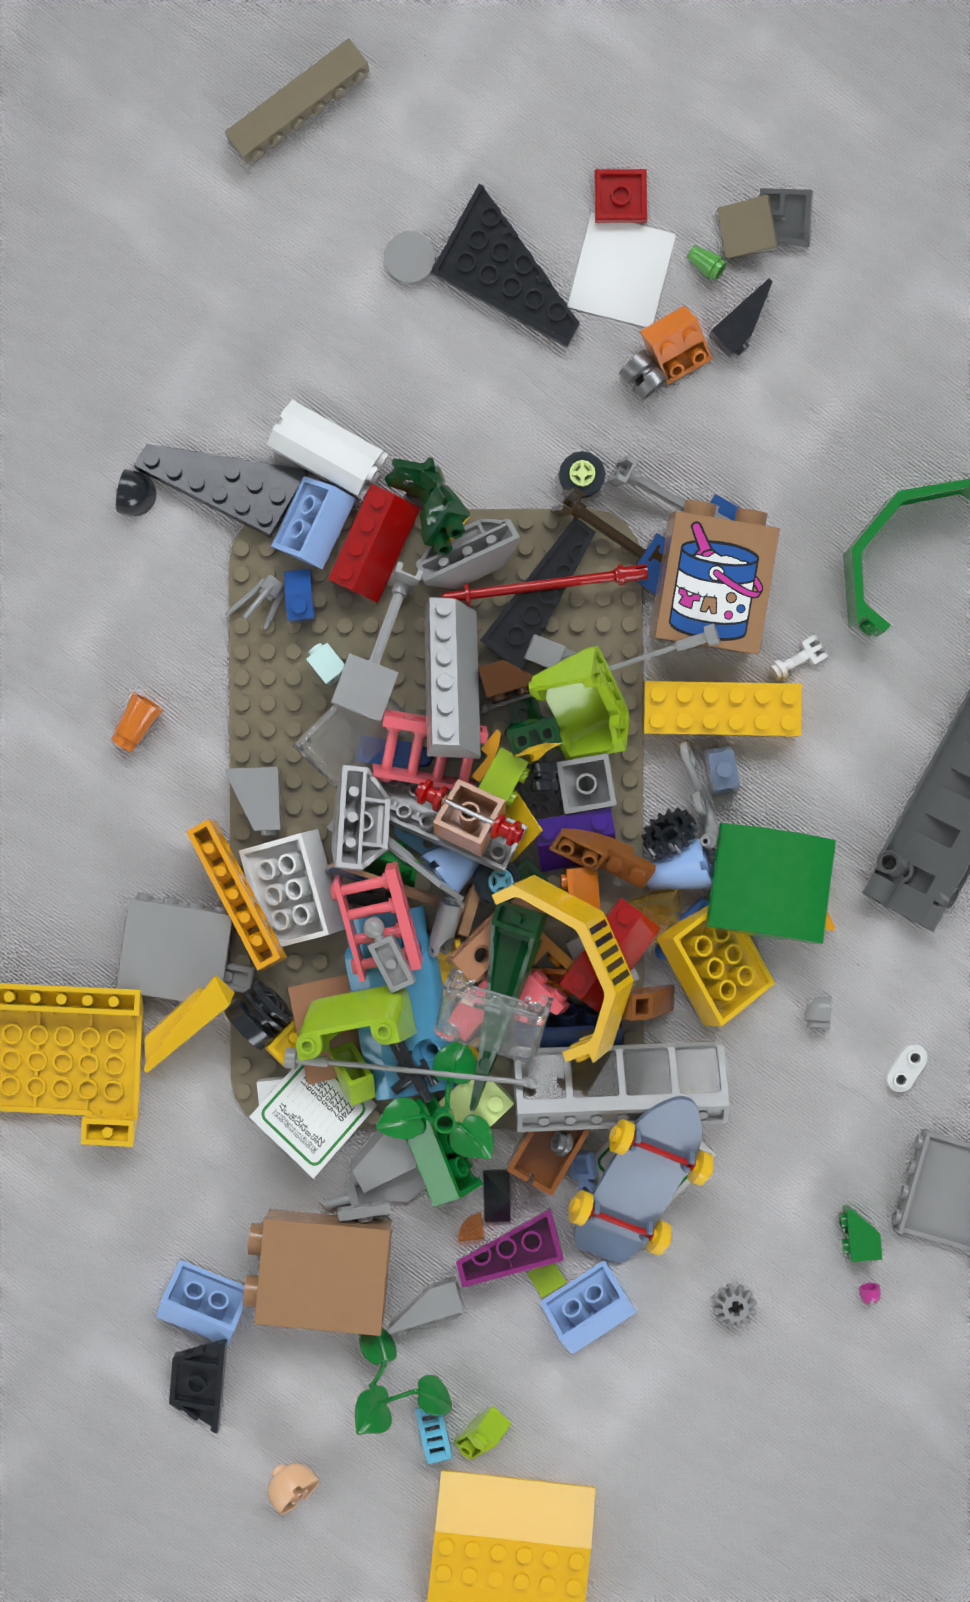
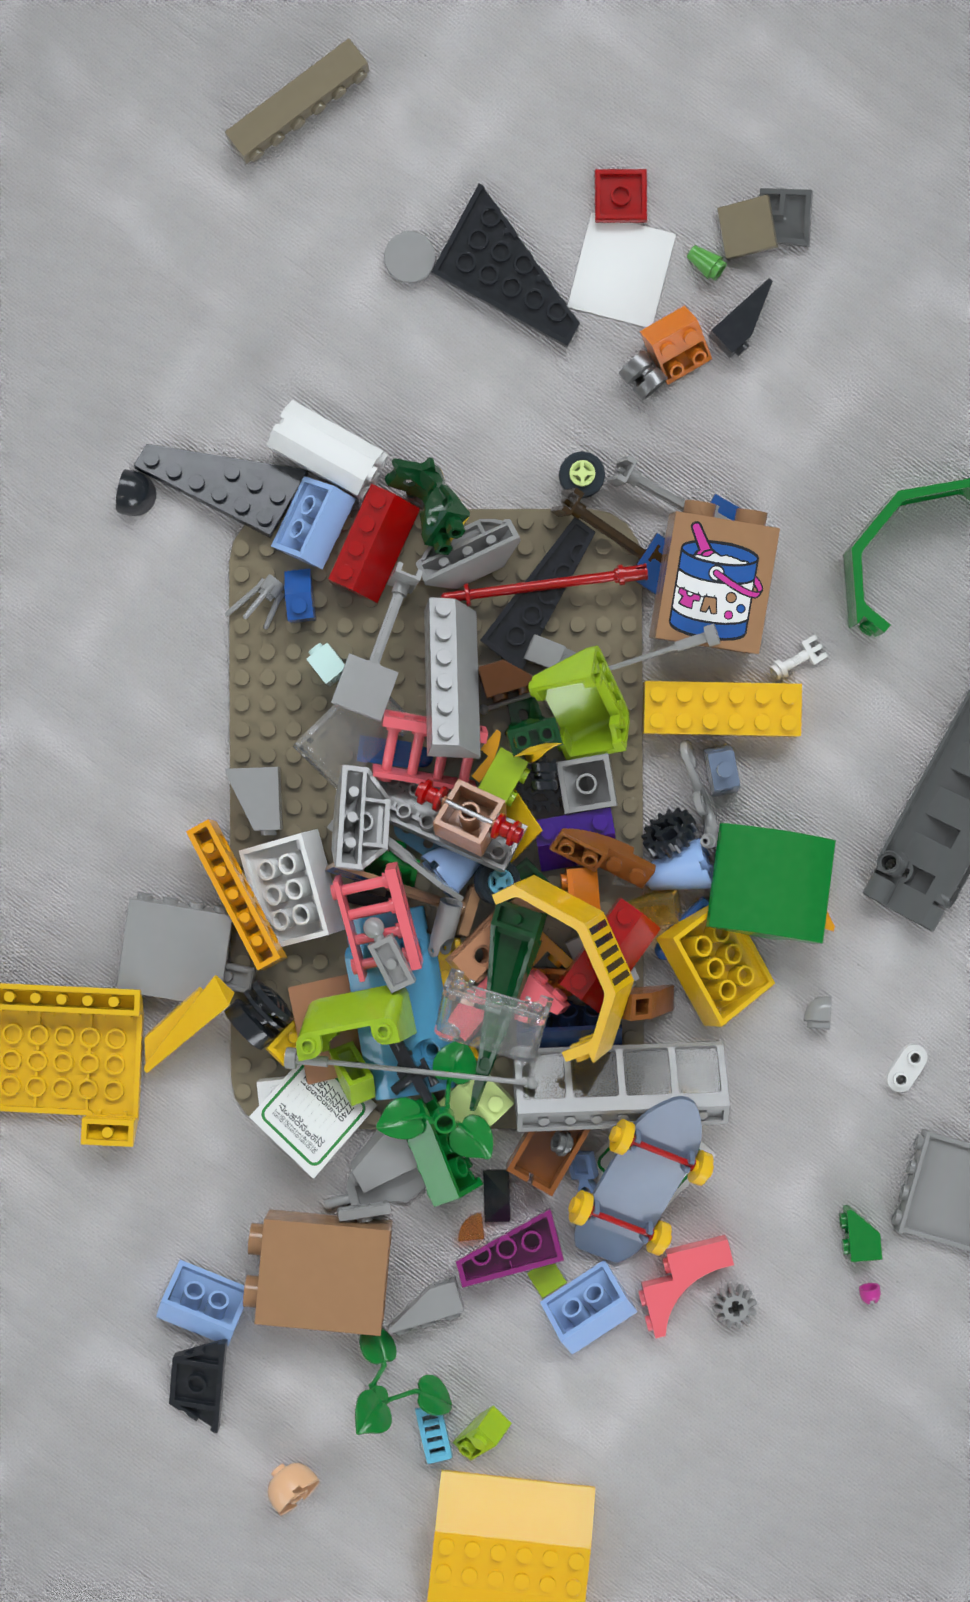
orange plant [111,692,164,752] -> none
none -> coral arch [638,1235,734,1338]

